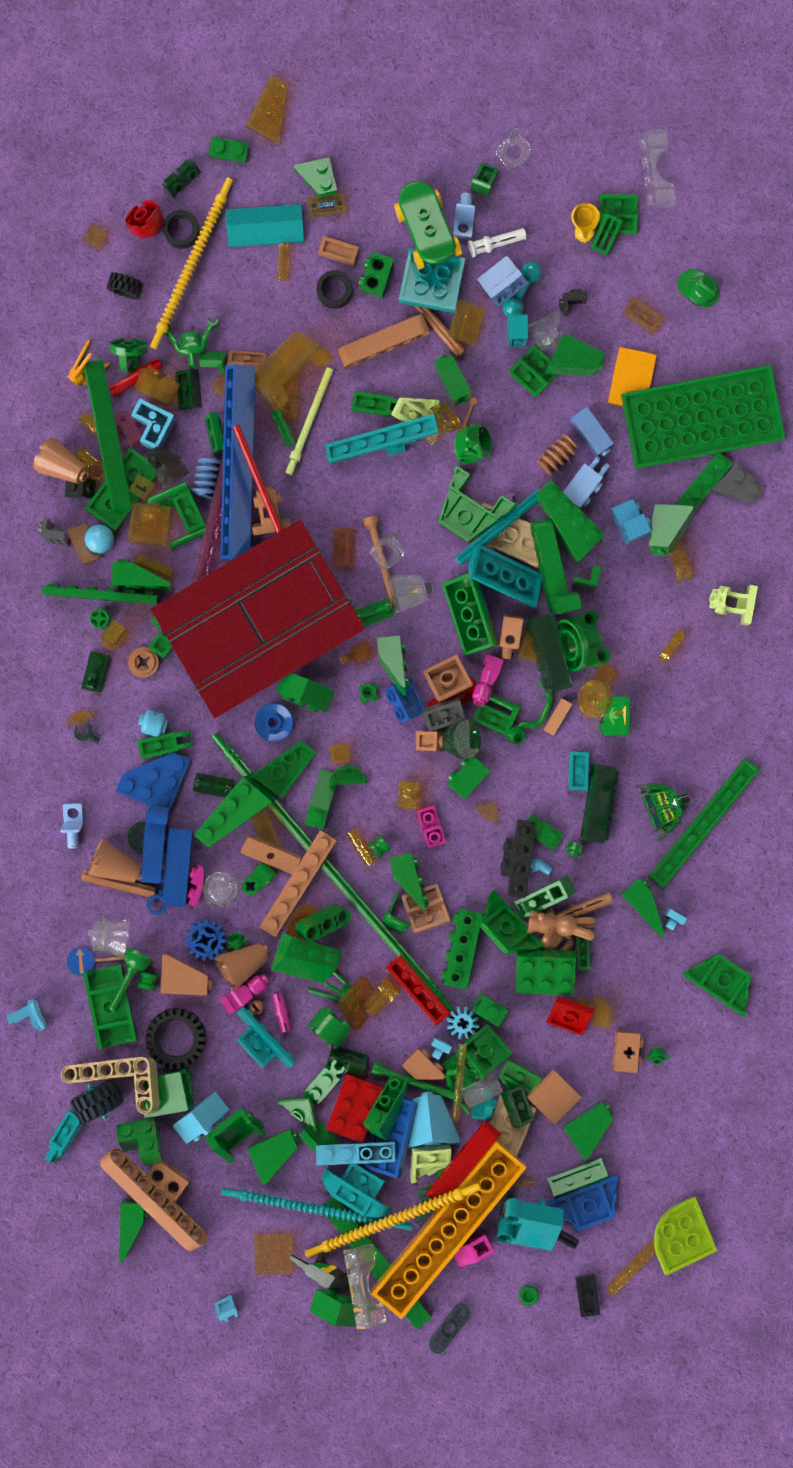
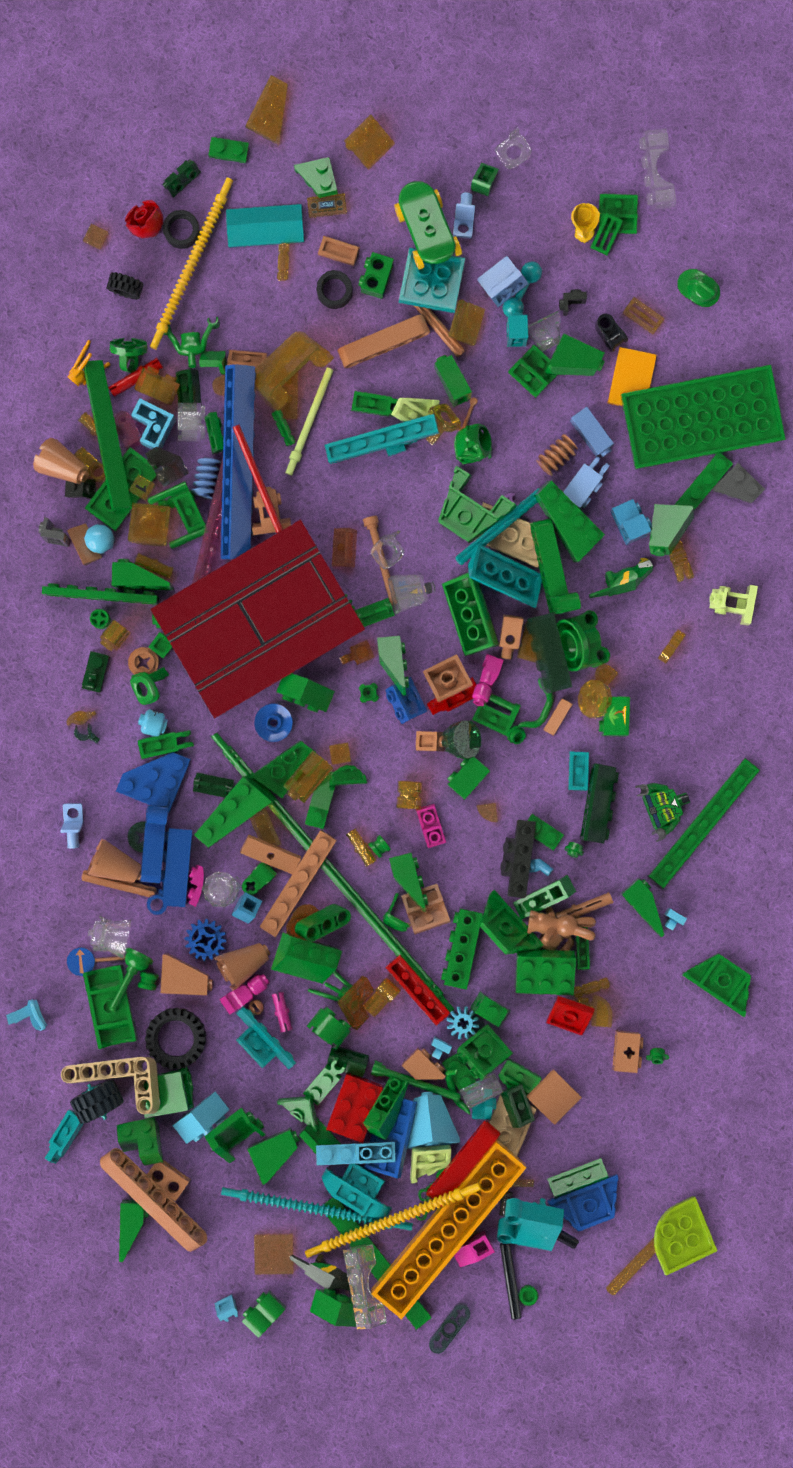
green plate [227,932,248,950] -> none
dark grey bracket [422,697,466,732] -> none
clear yellow bar [452,1043,467,1121] -> none
white pin [468,228,526,258] -> none
green slope [562,1100,613,1161] -> none
green panel [571,566,601,590] -> none
black plate [575,1274,600,1317] -> none
none -> green piece [130,667,169,705]
none -> clear brick [178,403,205,442]
none -> dark azure brick [232,892,262,924]
none -> green brick [242,1290,286,1338]
none -> clear yellow brick [284,751,333,803]
none -> clear yellow hinge [344,114,395,170]
none -> black axle [500,1243,522,1320]
none -> clear yellow axle [574,977,610,998]
none -> green animal [589,558,653,598]
none -> black piece [595,314,628,352]

